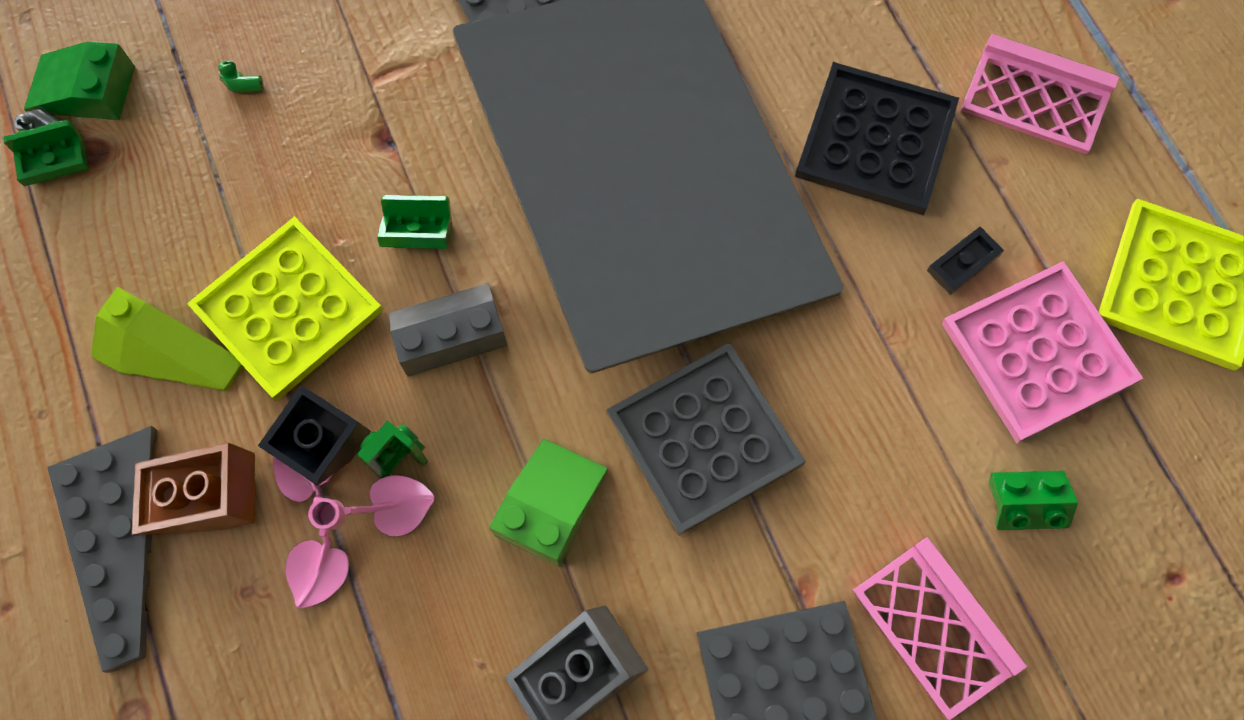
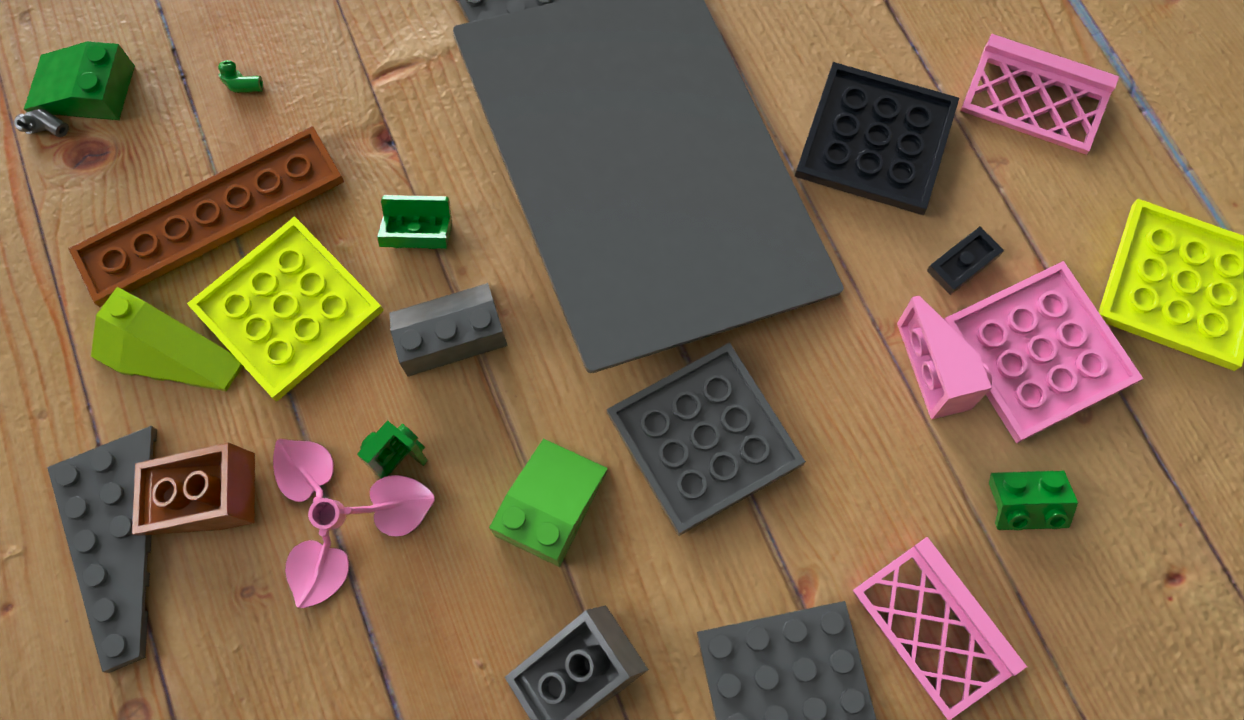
green bracket [3,120,89,187] -> none
black slope [258,385,371,485] -> none
none -> dark orange plate [68,126,344,307]
none -> bright pink slope [897,296,992,420]

